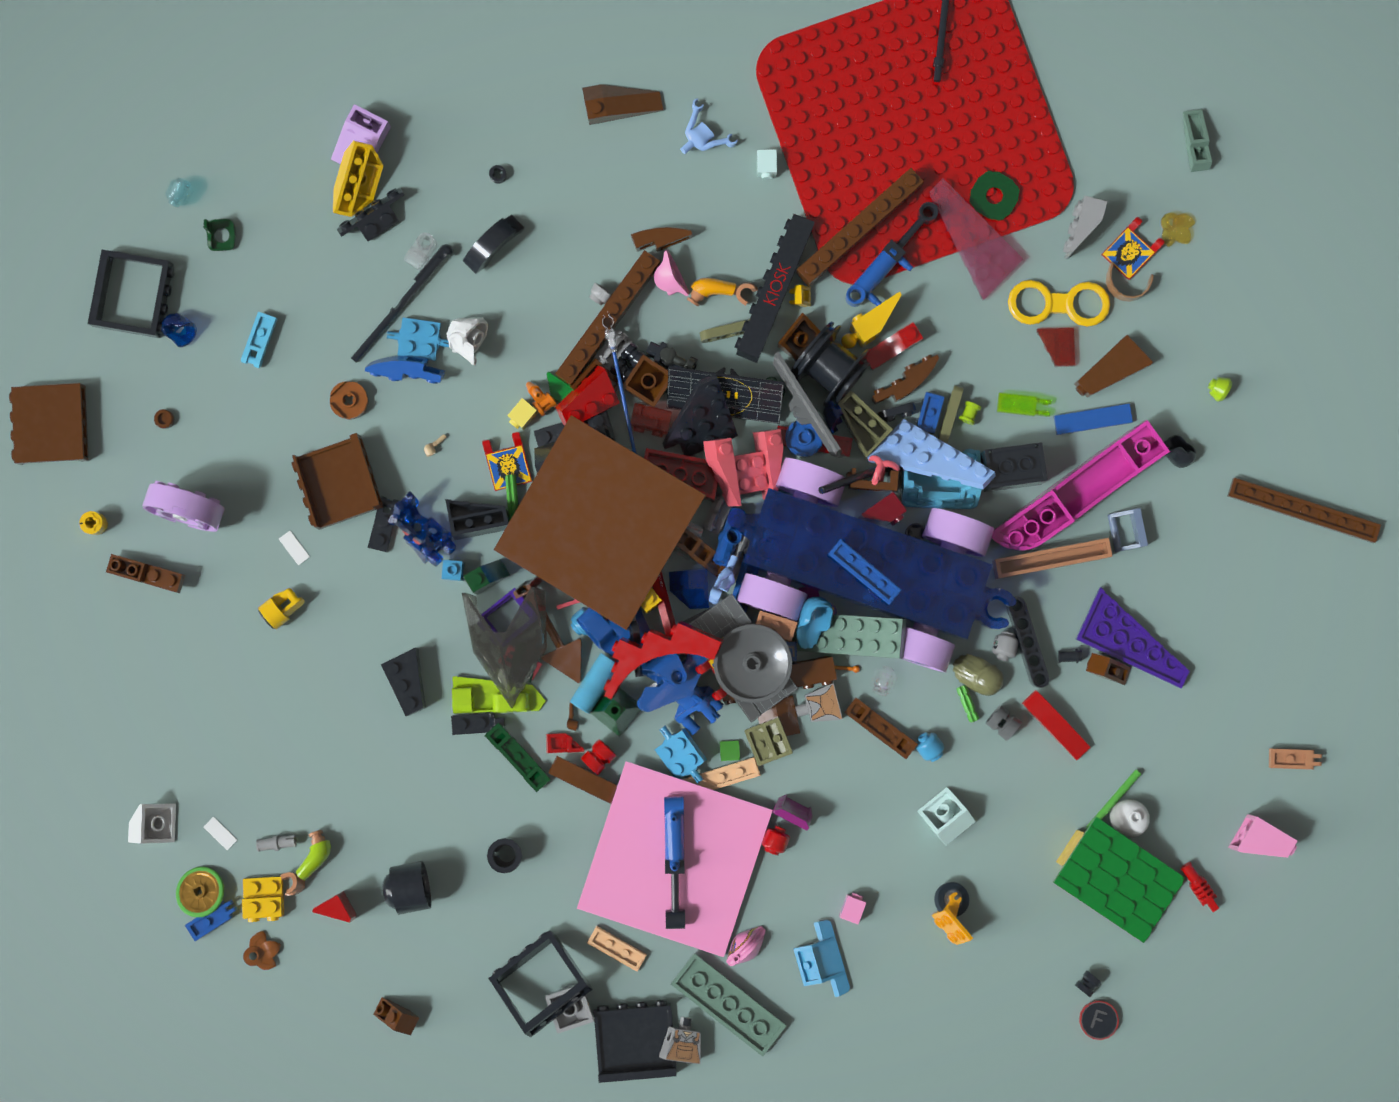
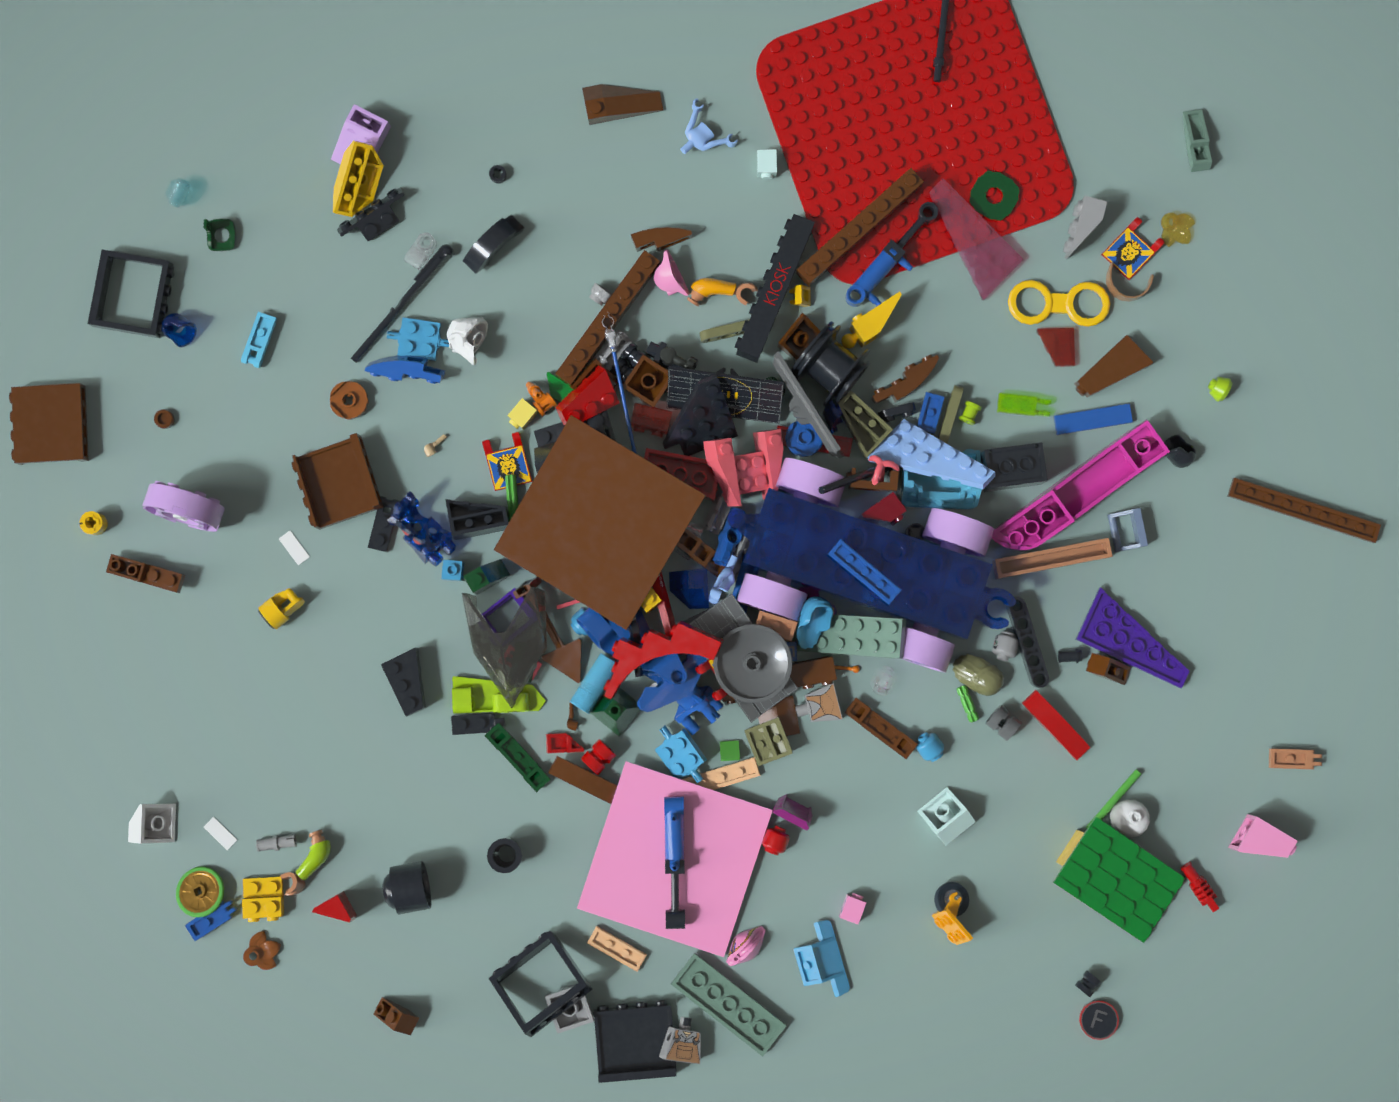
red slope [866,322,923,371] -> none

